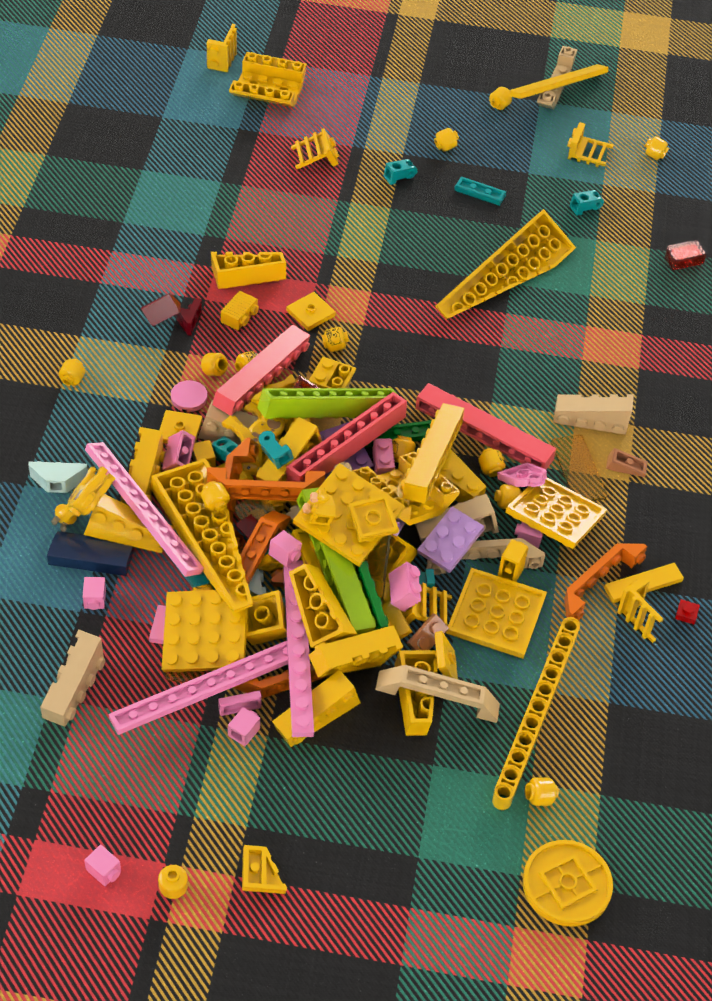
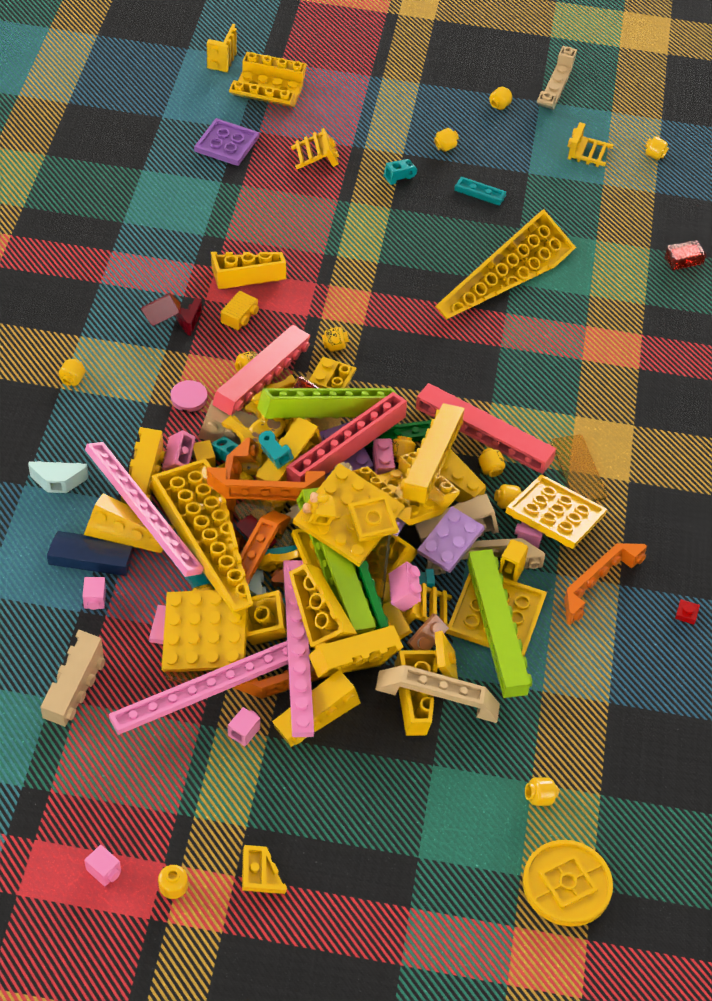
yellow animal [51,467,116,532] -> none
yellow plate [160,410,202,444] -> none
yellow head [201,353,228,376] -> none
yellow head [201,481,230,512] -> none
bright pink tile [218,691,261,716] -> none
bright pink brick [268,530,302,567] -> none
yellow plate [286,292,336,331] -> none
yellow beam [492,617,580,810] -> none
bright pink plate [497,462,547,487] -> none
yellow tile [509,64,608,99] -> none
tan wedge [553,394,634,435] -> none
teal leg [569,190,604,216] -> none
yellow tile [604,563,684,603] -> none
nougat slope [606,448,648,477] -> none
yellow plate [617,576,663,643] -> none
none -> medium lavender plate [194,118,259,166]
none -> lime brick [467,549,532,698]

